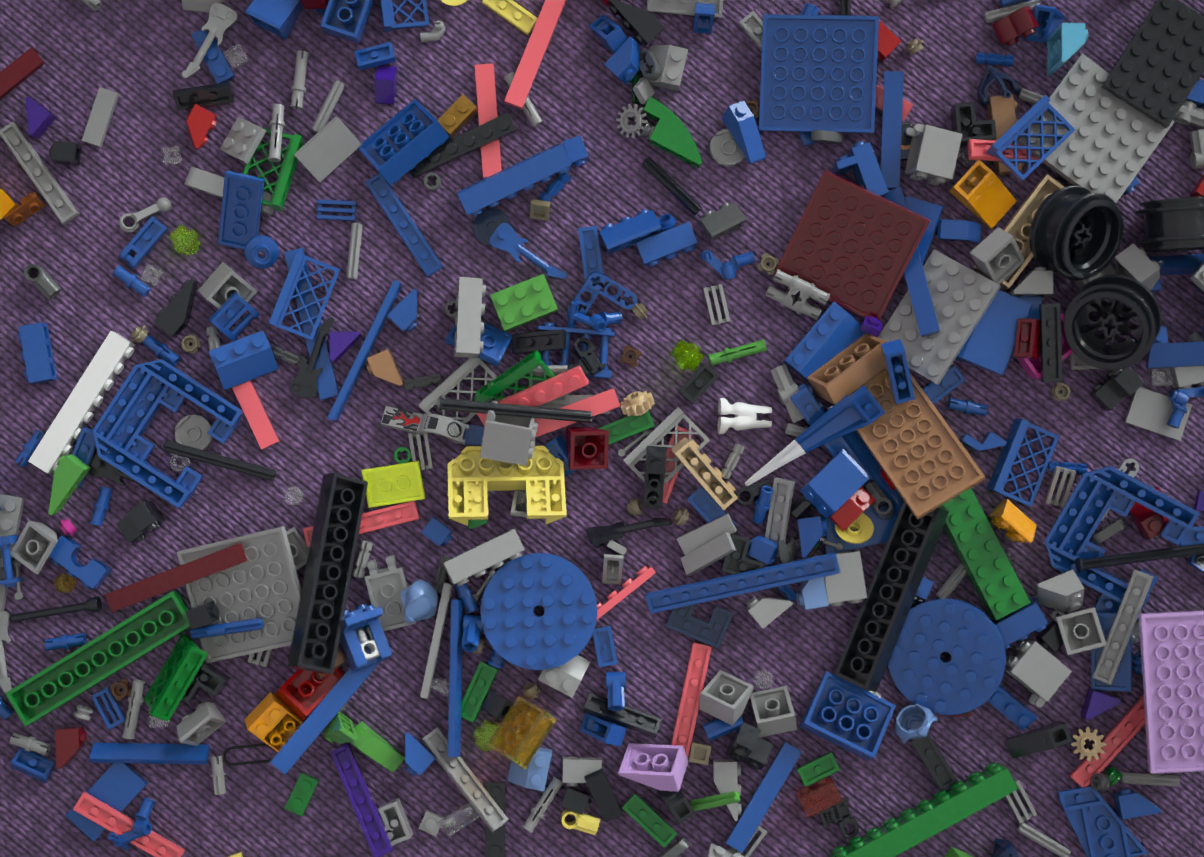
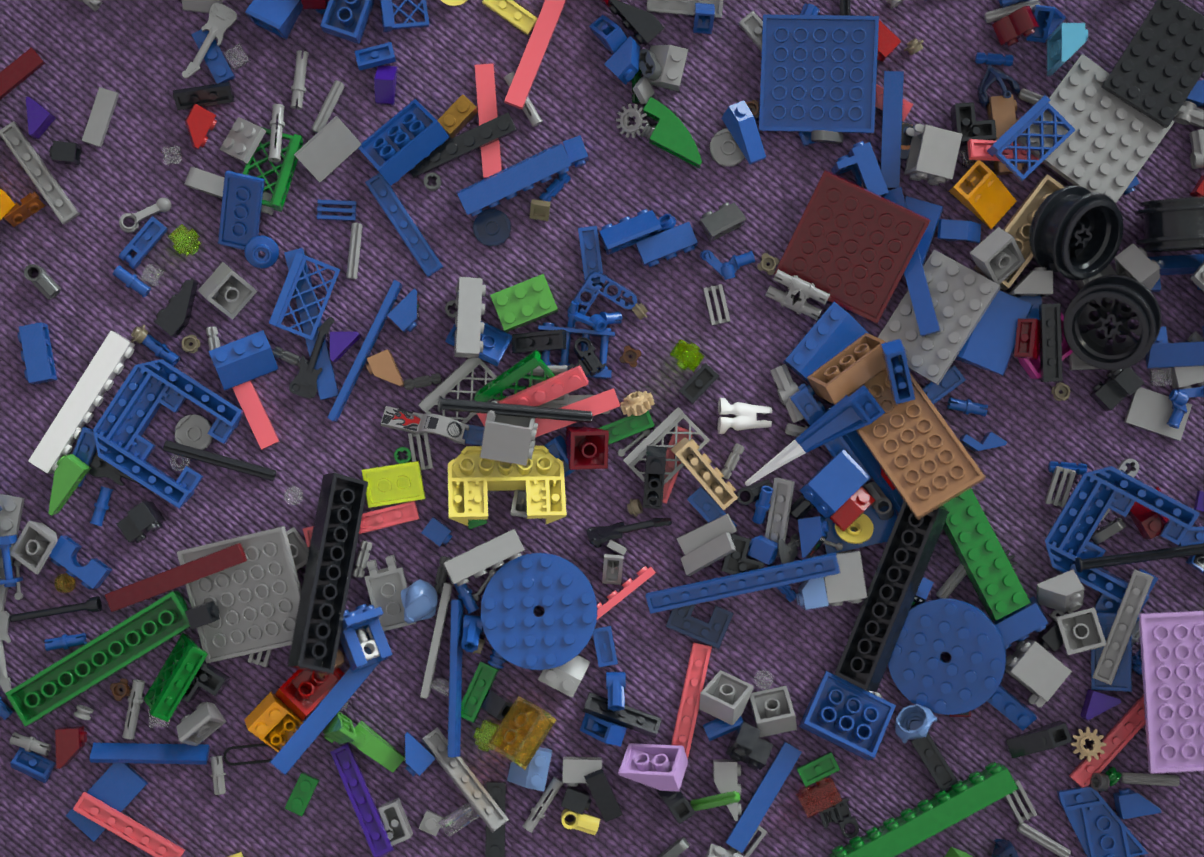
blue pin [14,429,45,468] -> none
dark pink plate [59,518,77,536] -> none
blue tile [91,686,126,730] -> none
blue pin [108,798,155,850] -> none
blue axle [190,618,264,639] -> none
blue plate [209,292,260,342] -> none
light grey arm [420,21,445,43] -> none
blue piece [489,223,567,279] -> none
dark tan plate [522,683,540,700] -> none
green plate [622,793,678,848] -> none
black axle [642,157,701,215] -> none
dark tan plate [672,507,690,526] -> none
dark tan plate [688,741,711,765] -> none
bright green pin [708,339,767,366] -> none
light grey slope [745,596,793,629] -> none
dark purple plate [860,315,883,338] -> none
blue fence [987,418,1060,507] -> none
light orange slope [988,499,1036,543] -> none

